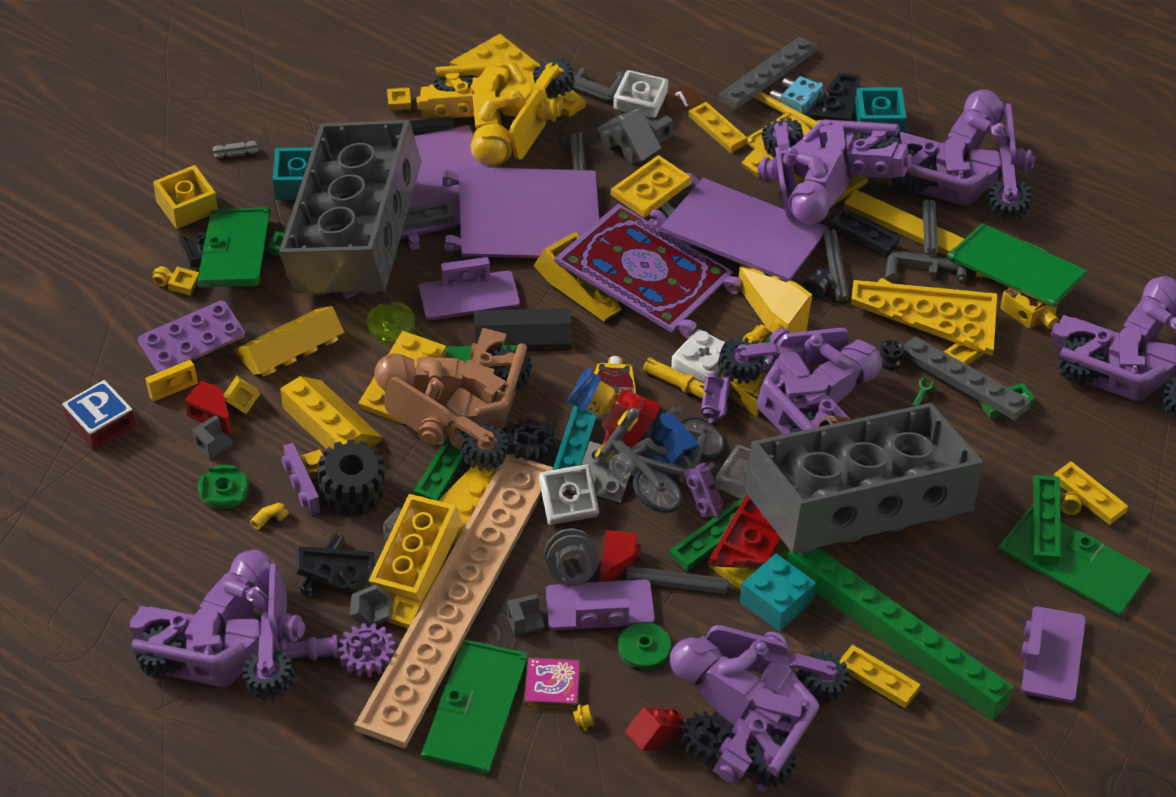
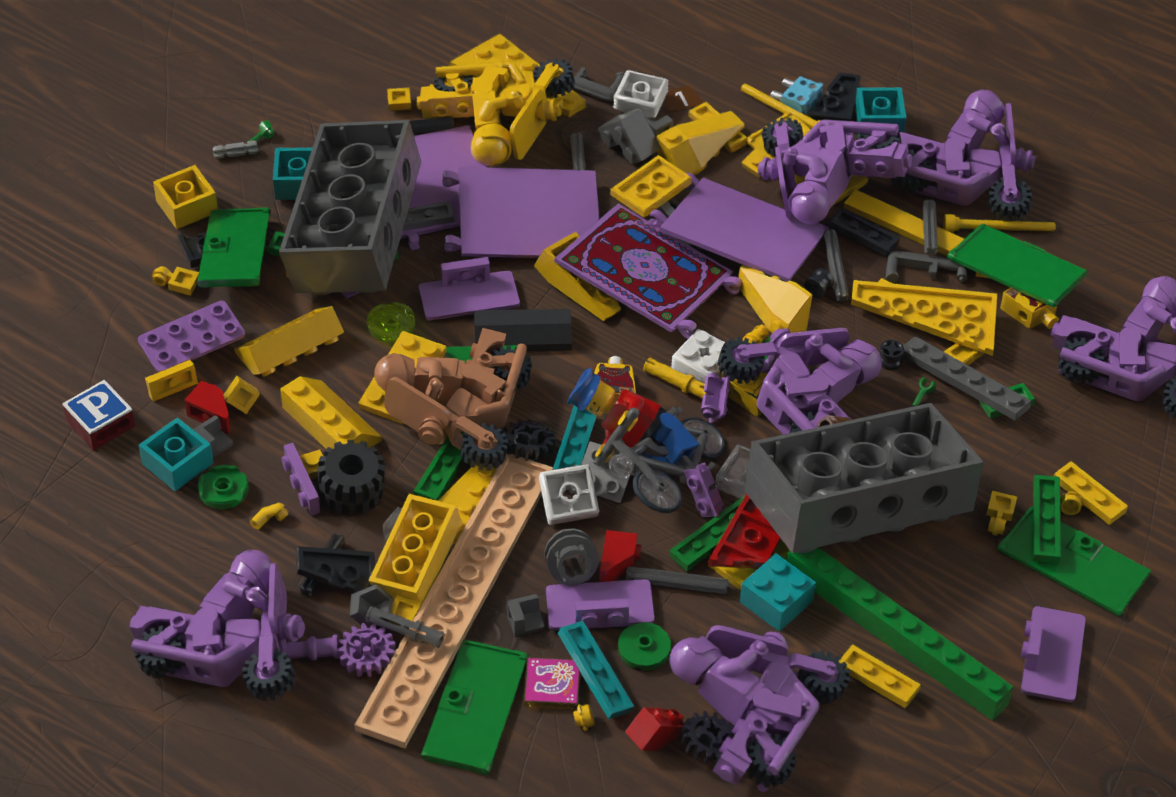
dark grey plate [719,36,817,109] -> none
none -> teal brick [139,417,214,491]
none -> green hand [249,120,274,142]
none -> dark grey pin [365,606,445,648]
none -> teal plate [558,621,634,720]
none -> yellow wedge [656,111,745,175]
none -> yellow piece [943,214,1056,233]
none -> yellow plate [986,491,1017,536]

